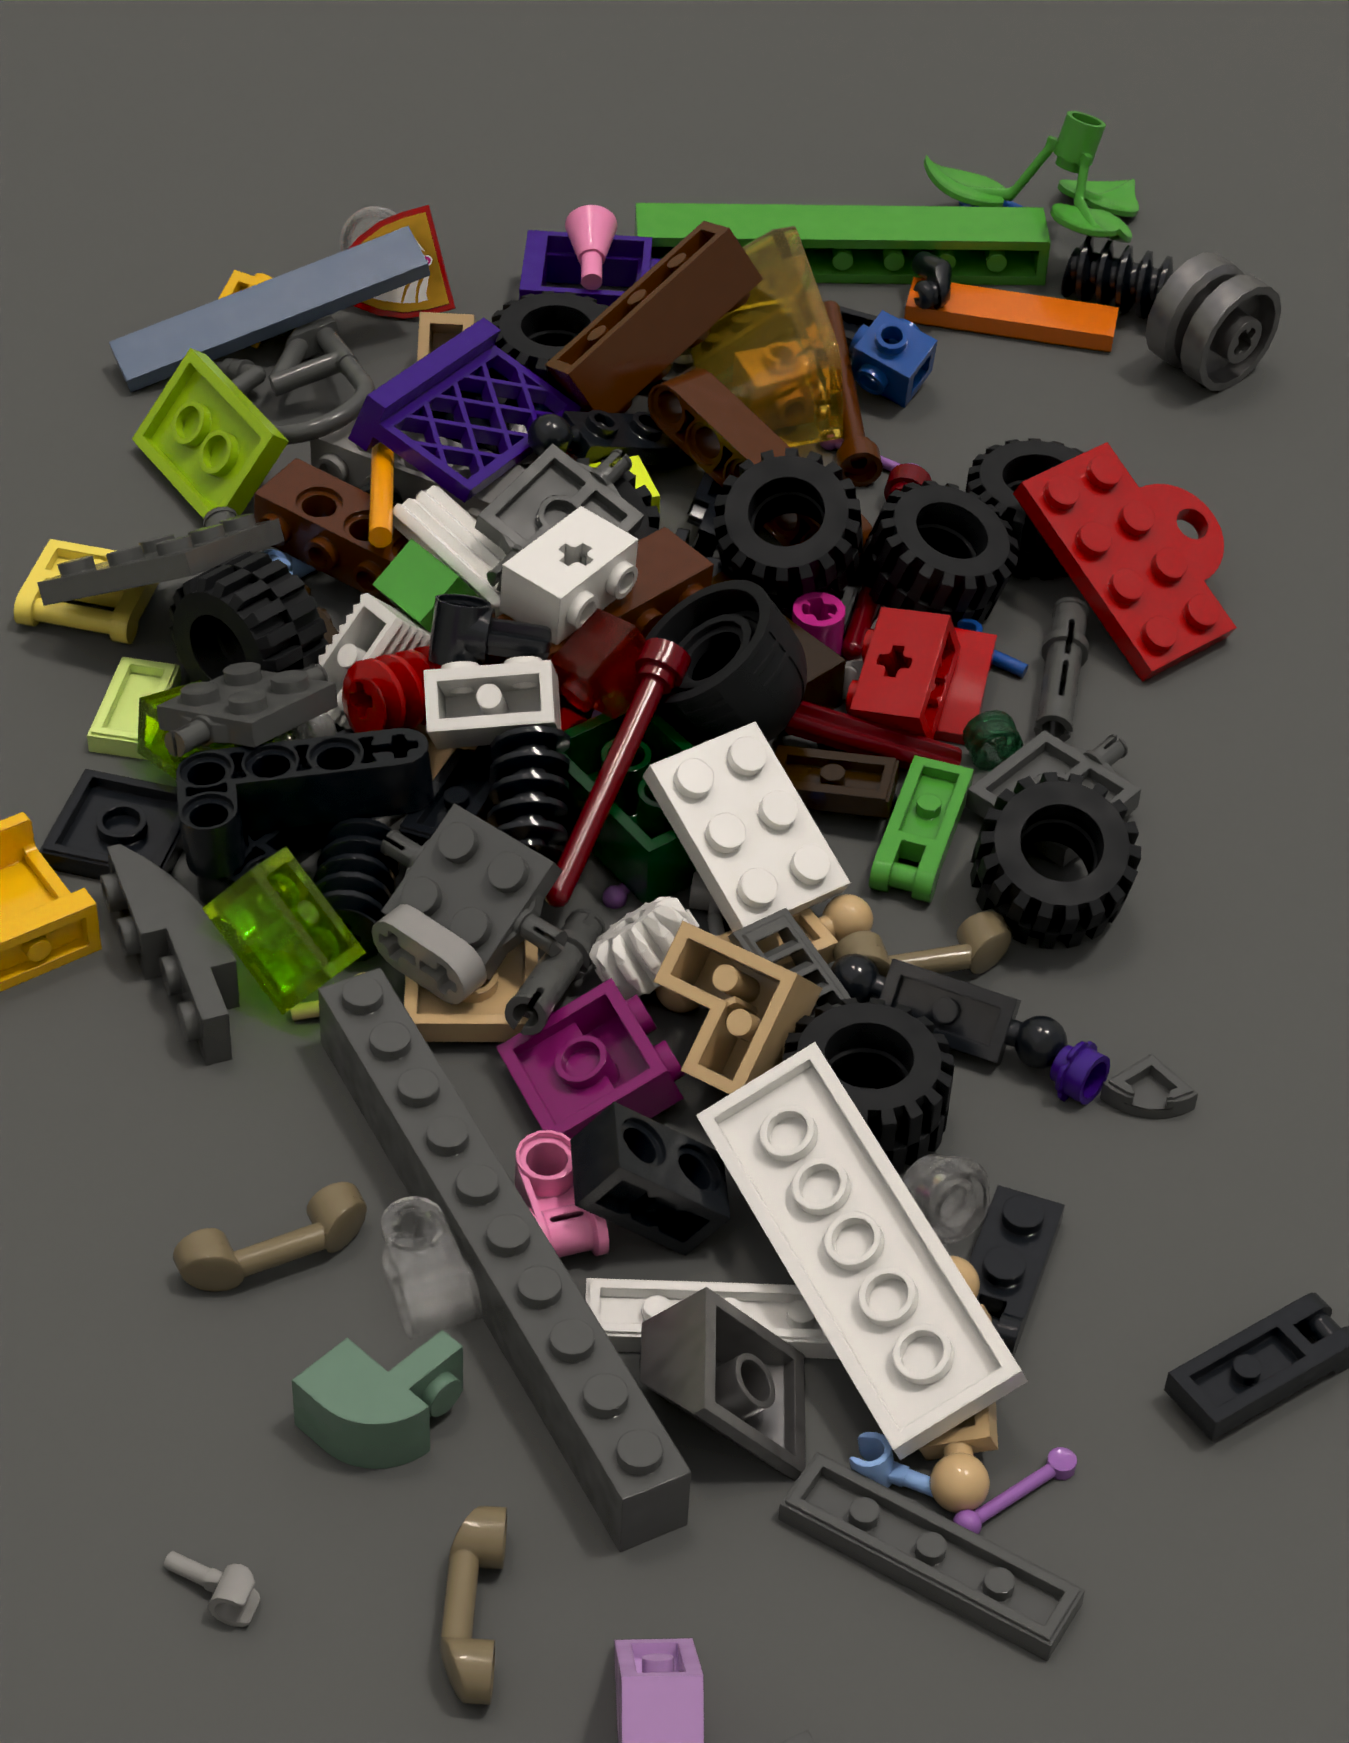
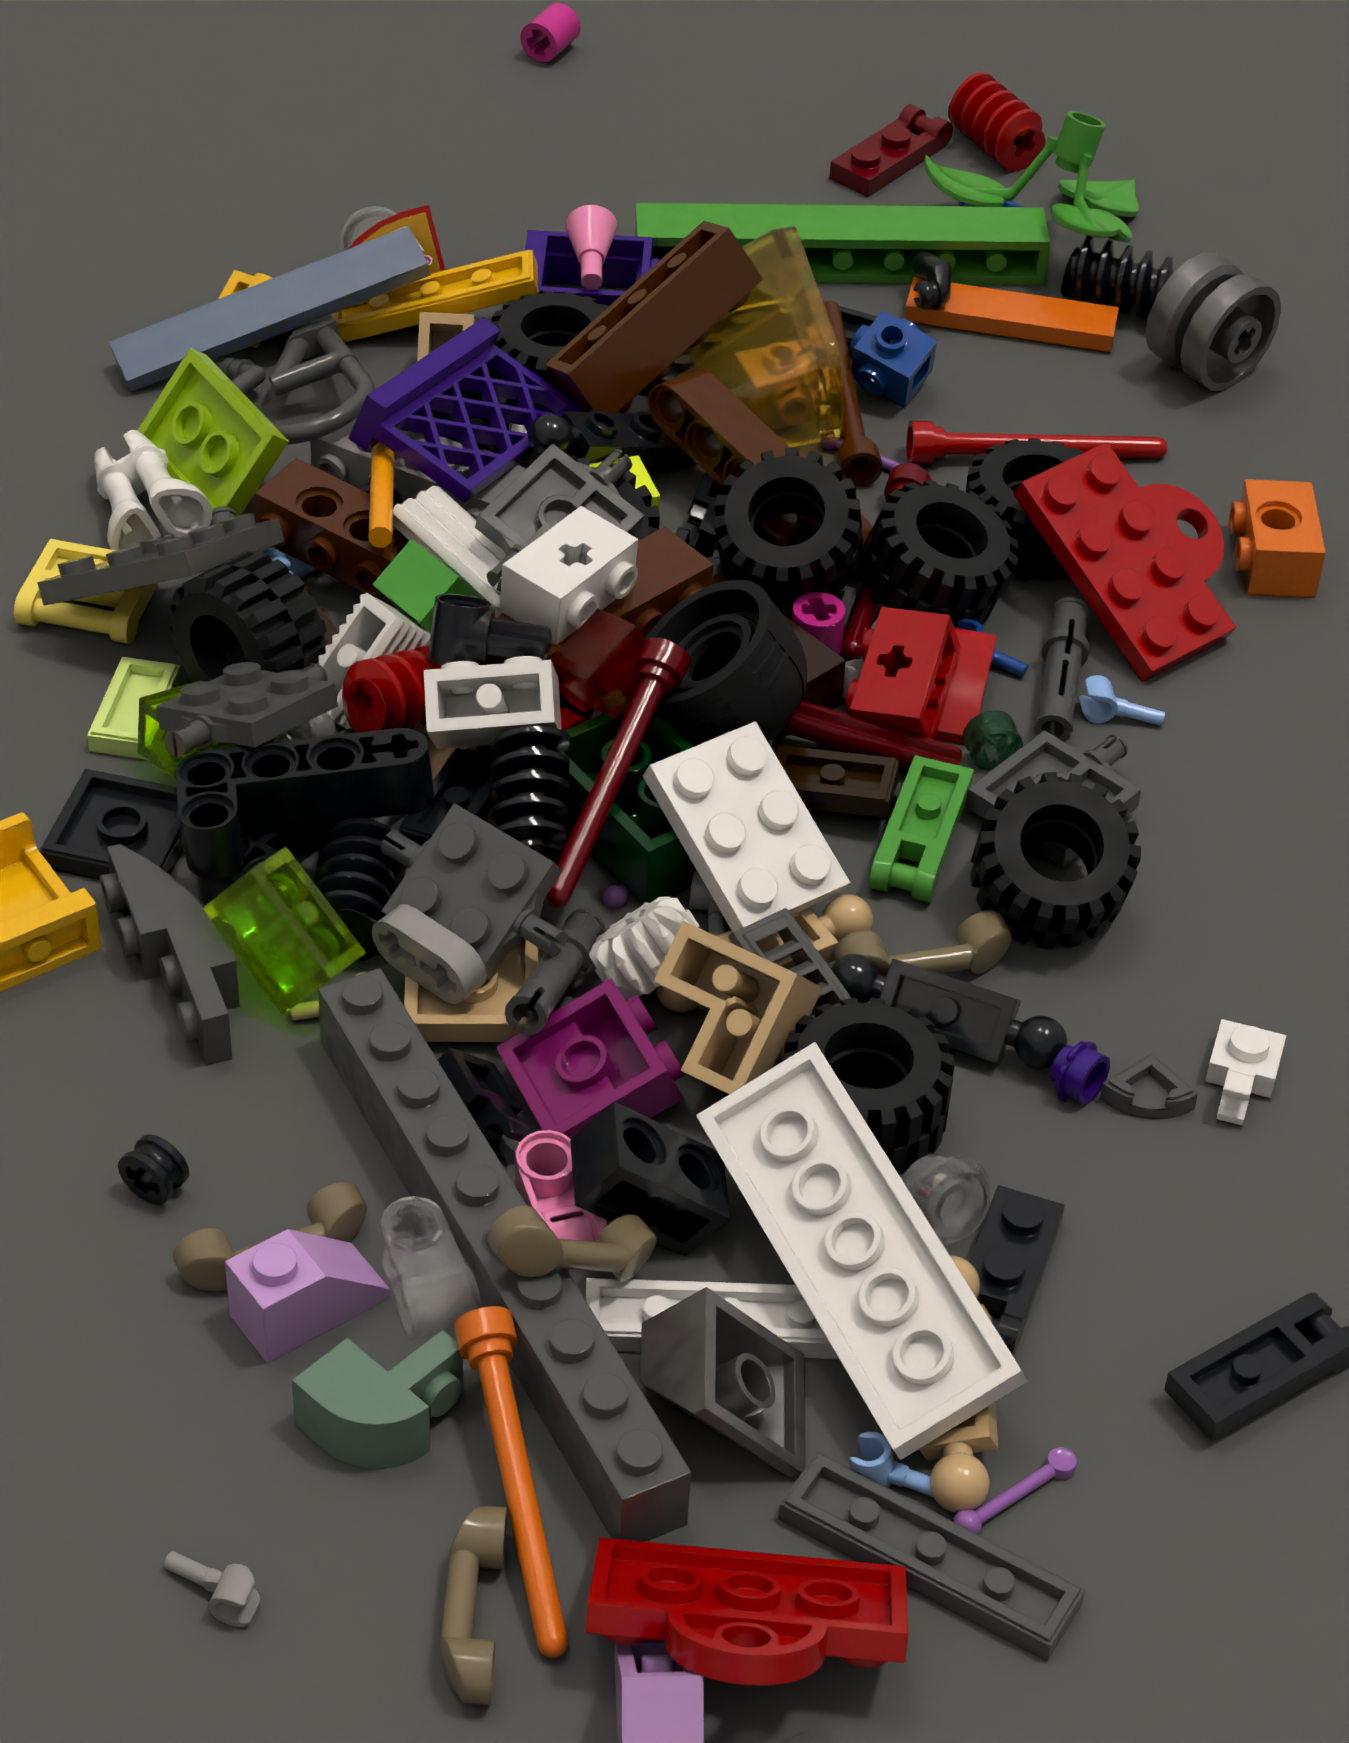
none -> white piece [94,430,212,551]
none -> black bush [118,1134,190,1205]
none -> lavender slope [225,1229,390,1363]
none -> yellow tile [330,250,539,343]
none -> black plate [438,1047,529,1166]
none -> orange piece [454,1306,568,1658]
none -> dark tan bar [487,1205,657,1283]
none -> dark pink gear [520,3,581,63]
none -> red plate [585,1537,908,1686]
none -> dark red plate [829,104,953,197]
none -> red piece [906,421,1168,465]
none -> red piece [948,72,1046,172]
none -> light blue hand [1079,675,1165,726]
none -> white plate [1205,1019,1287,1126]
none -> orange brick [1229,479,1326,597]

